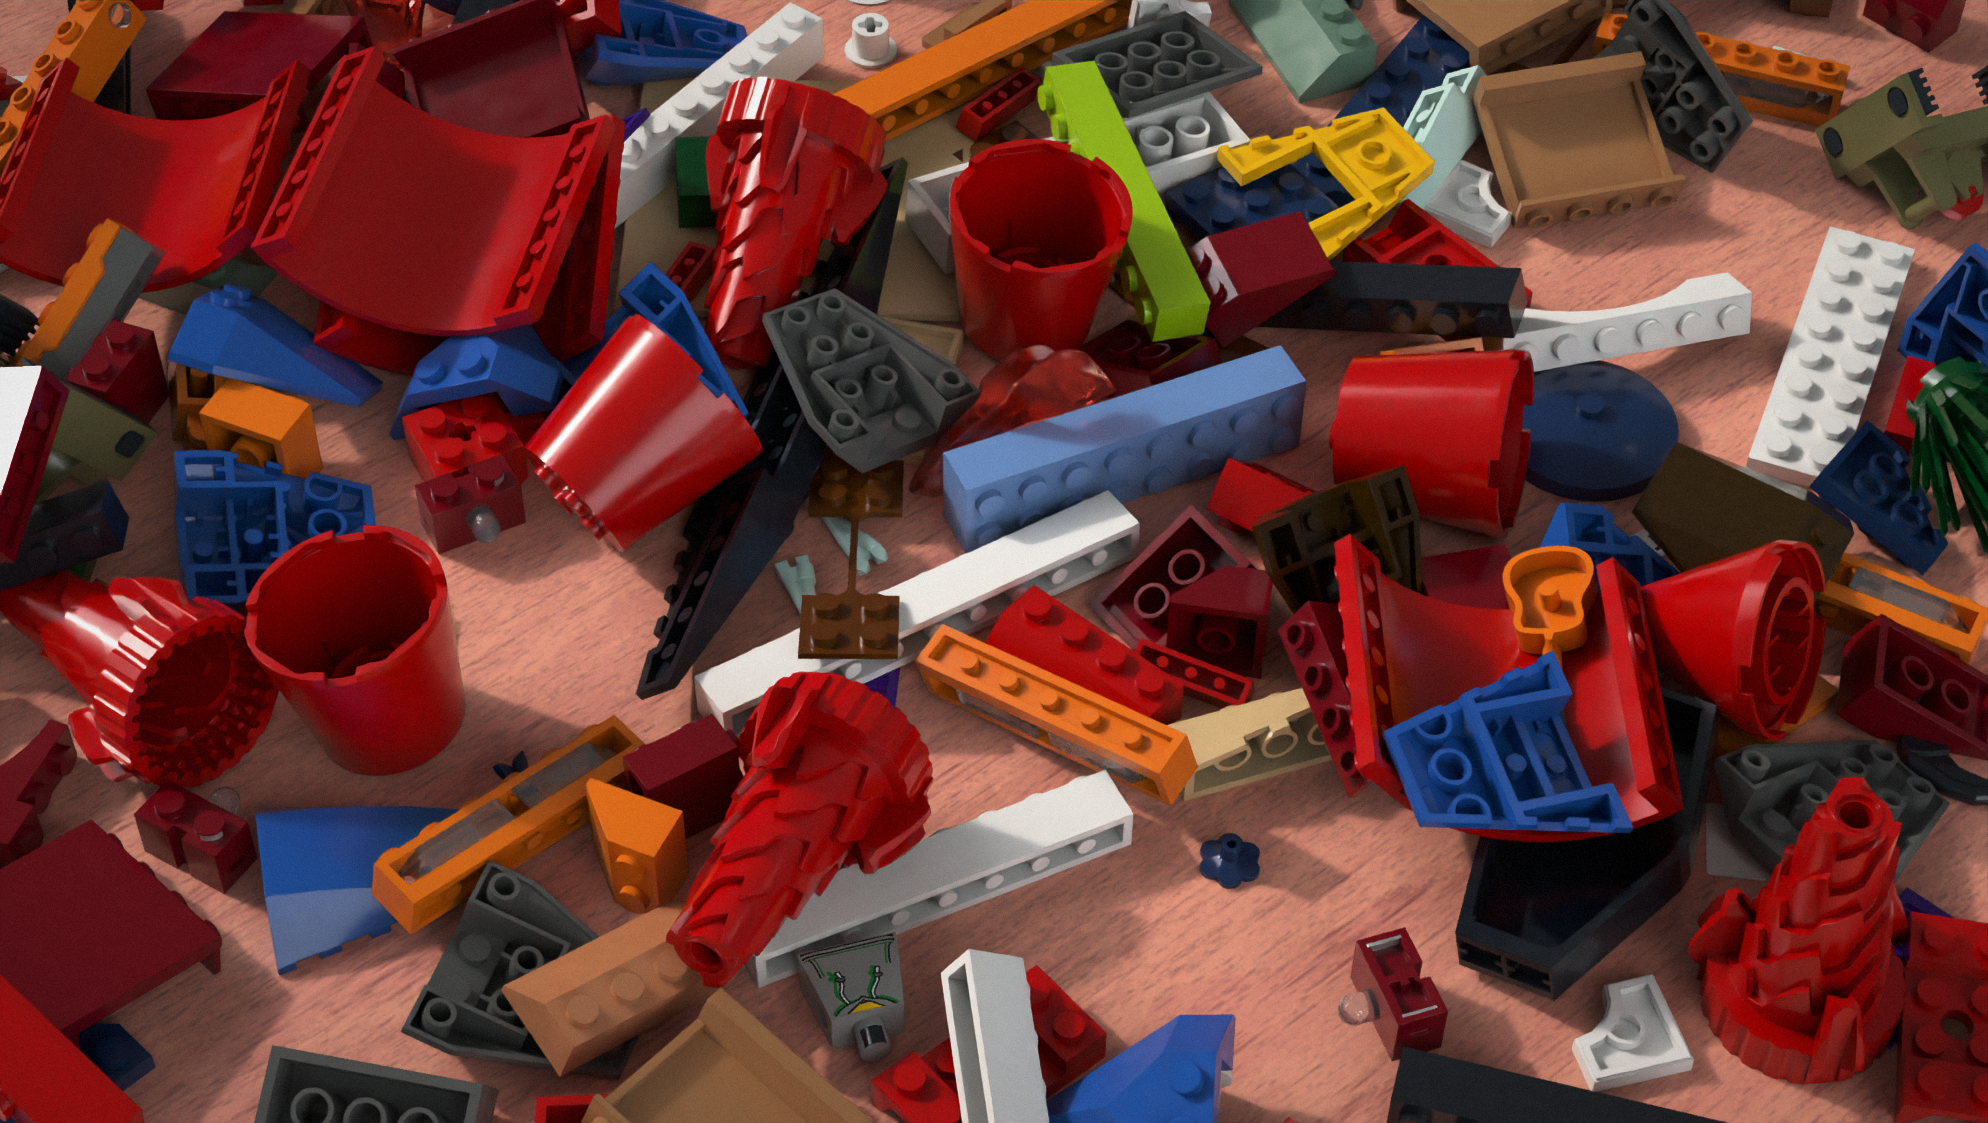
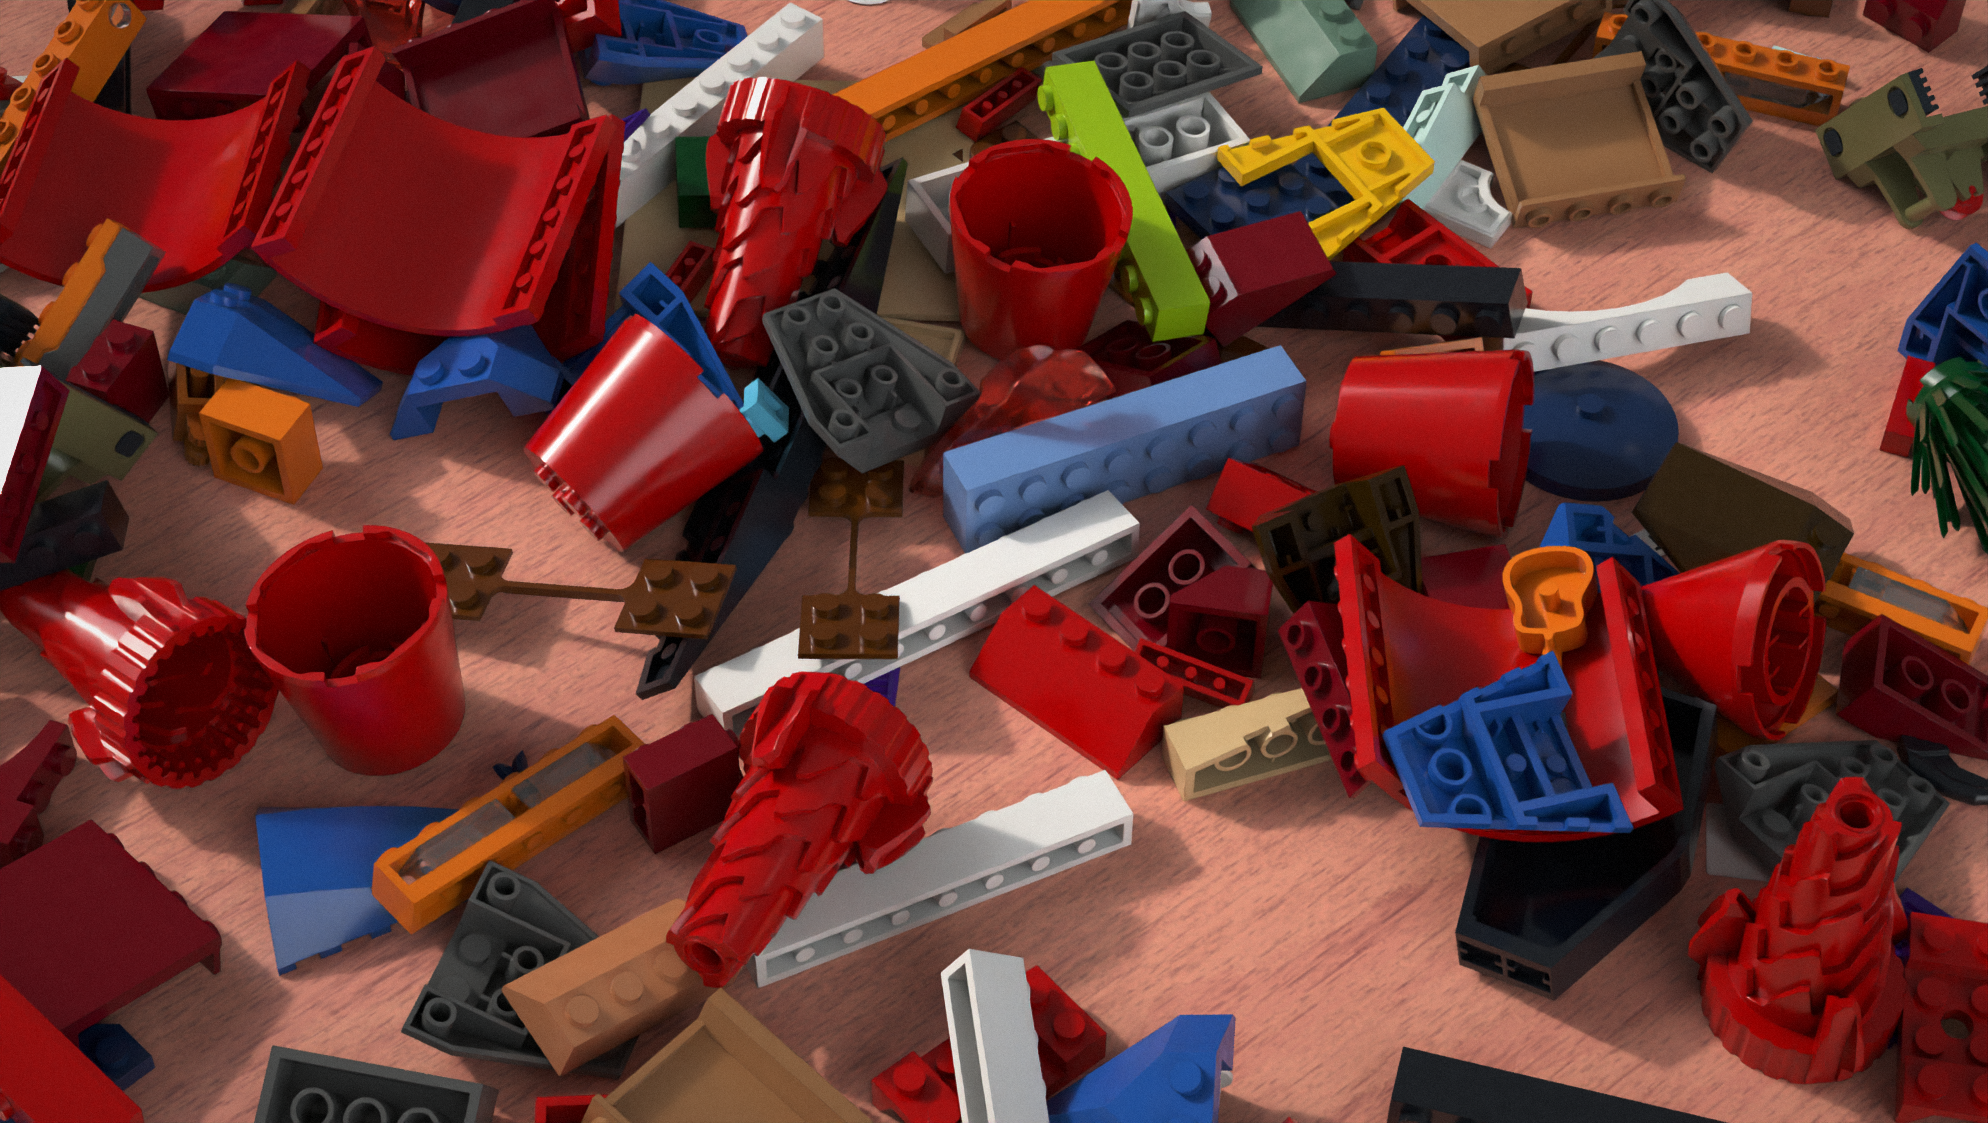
dark red piece [134,779,257,894] -> none
blue wedge [174,450,376,610] -> none
red hinge [402,393,544,485] -> none
dark red piece [415,454,526,554] -> none
orange slope [586,778,689,914] -> none
light aqua piece [774,555,816,615] -> none
light grey torso [798,932,905,1062] -> none
light aqua piece [822,517,888,576] -> none
white piece [844,13,897,69] -> none
orange piece [915,624,1198,806] -> none
dark blue plant [1200,833,1260,889] -> none
dark red piece [1338,927,1448,1061] -> none
white tile [1572,974,1694,1092] -> none
white plate [1746,227,1915,489] -> none
dark blue plate [1809,420,1948,576] -> none
none -> reddish brown hinge [425,542,737,639]
none -> medium azure tile [739,378,789,443]

